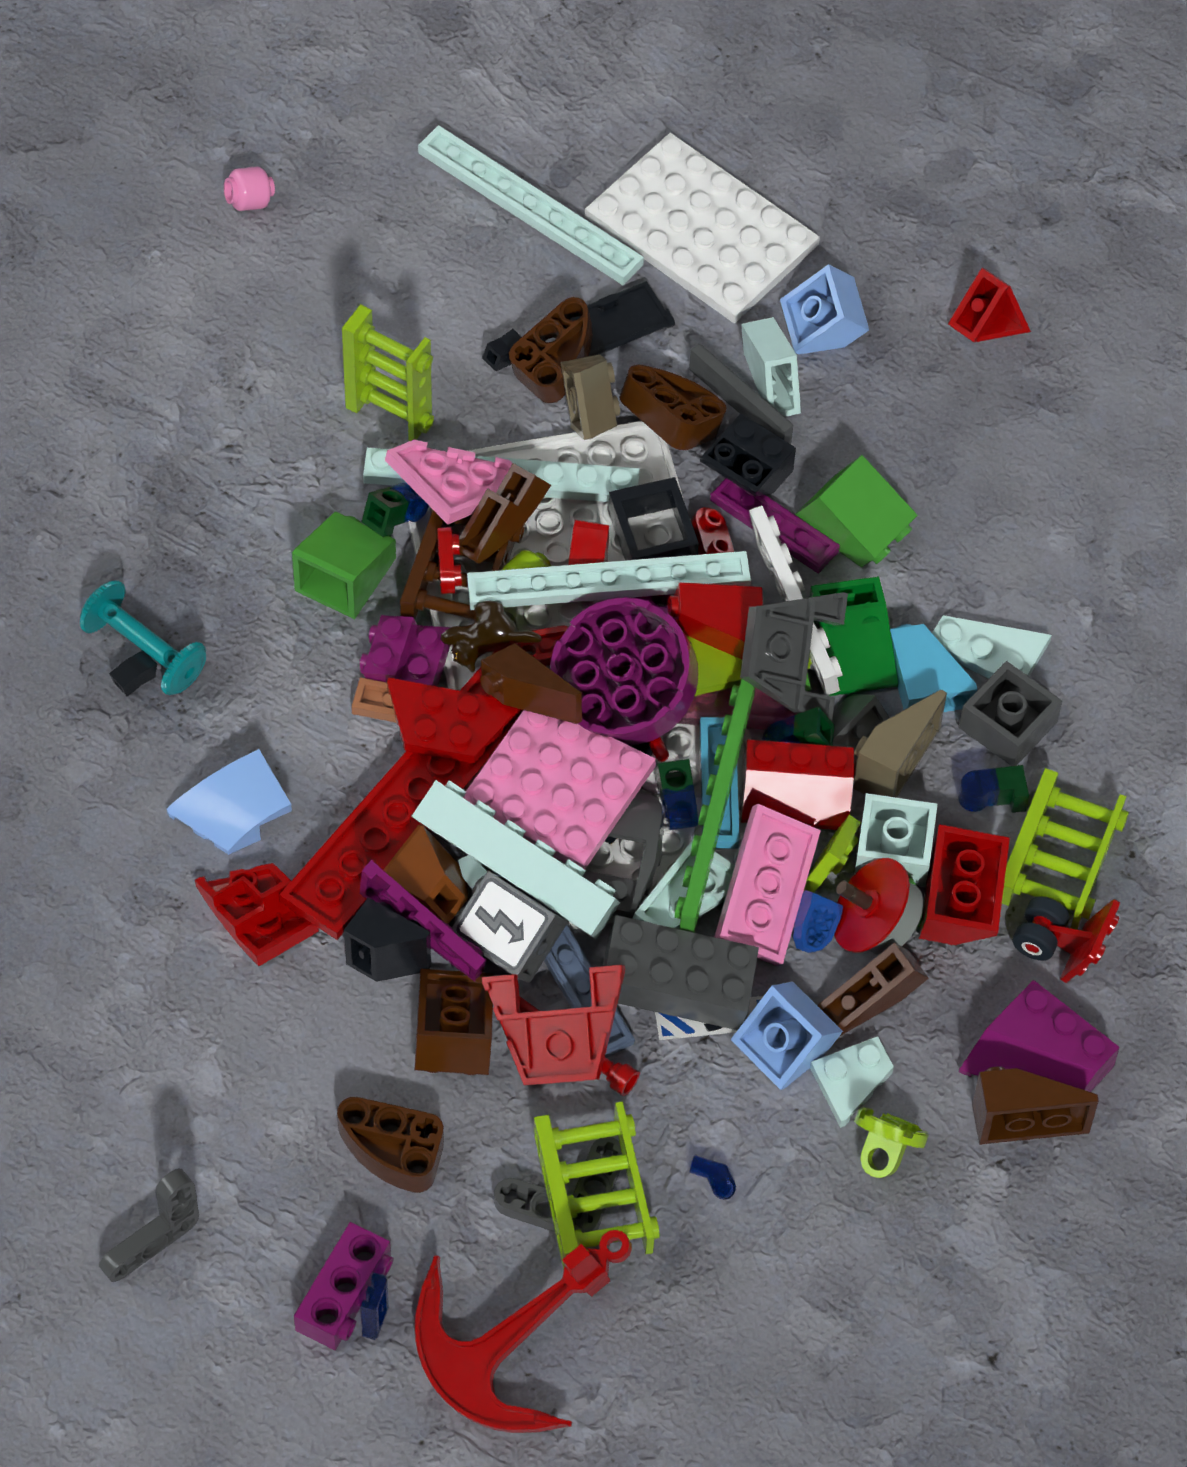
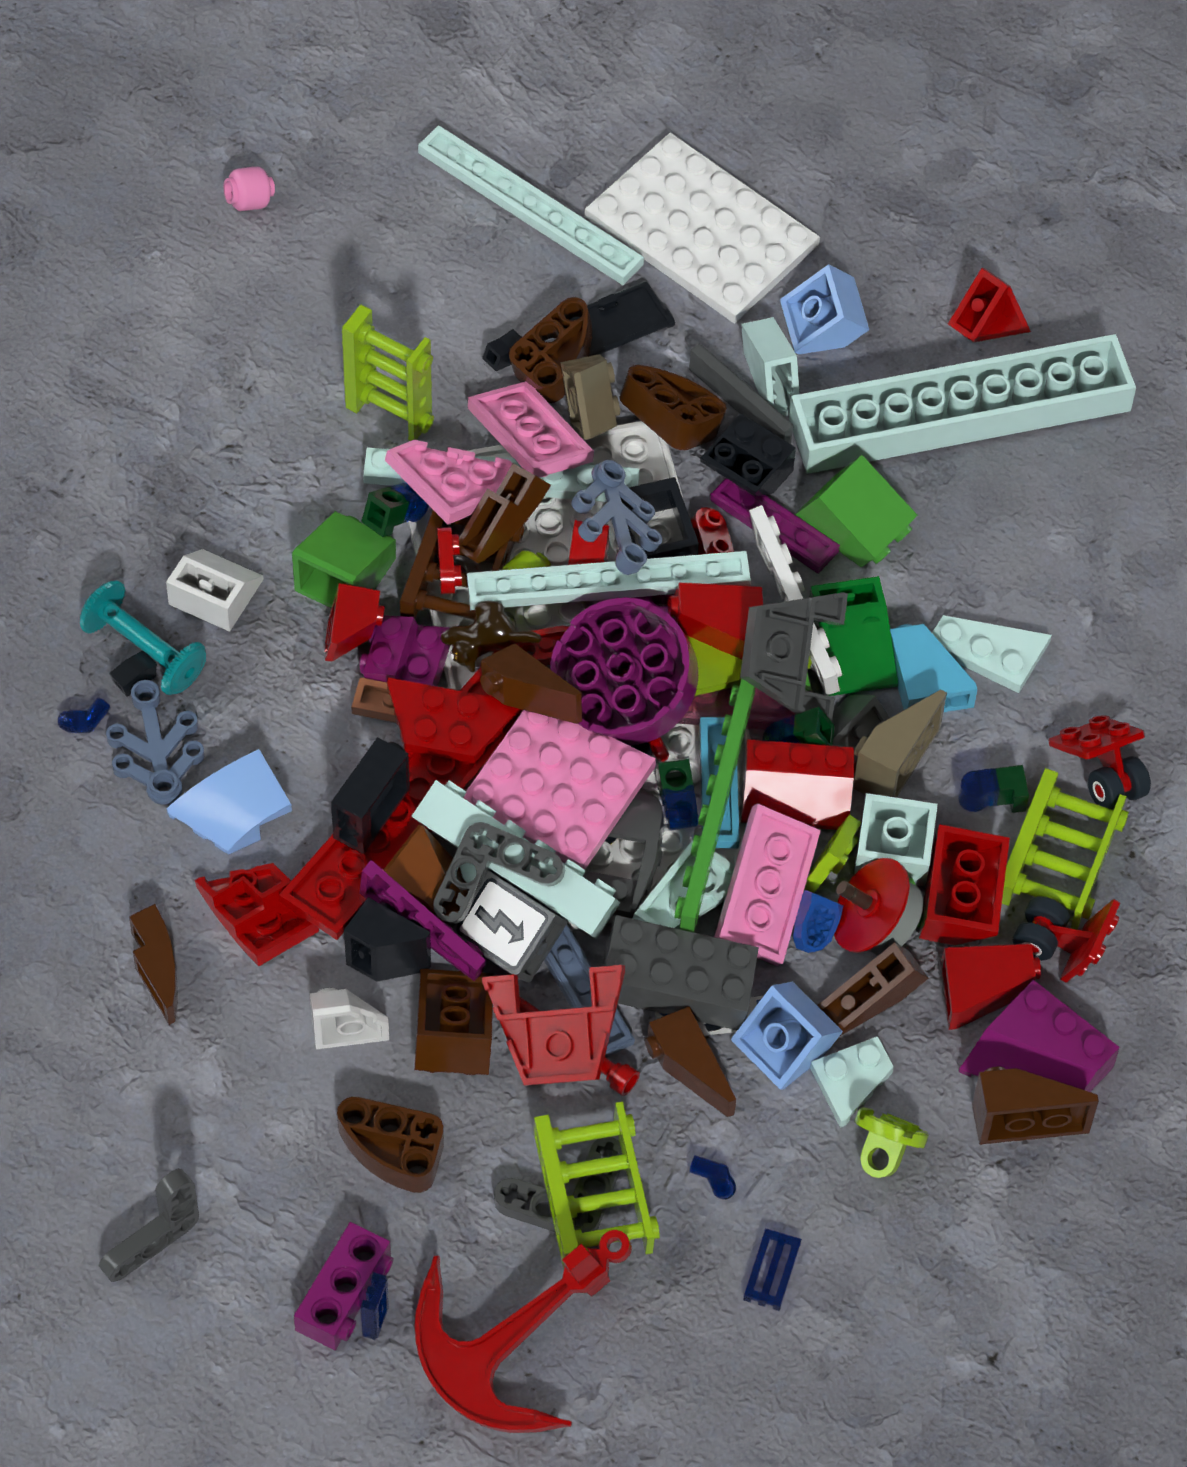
dark grey brick [959,661,1062,766] -> none
none -> clear blue arm [57,698,111,733]
none -> sand blue plant [106,680,205,805]
none -> reddish brown slope [129,904,178,1025]
none -> white slope [166,549,264,632]
none -> white slope [309,988,389,1049]
none -> red slope [324,583,385,662]
none -> black window [331,737,410,854]
none -> dark grey beam [433,822,565,924]
none -> bright pink plate [468,381,594,477]
none -> sand blue plant [571,460,662,575]
none -> reddish brown slope [644,1007,737,1117]
none -> clear blue tile [743,1228,802,1311]
none -> light aqua brick [789,334,1136,474]
none -> red slope [941,944,1041,1030]
none -> red plate [1048,715,1151,809]

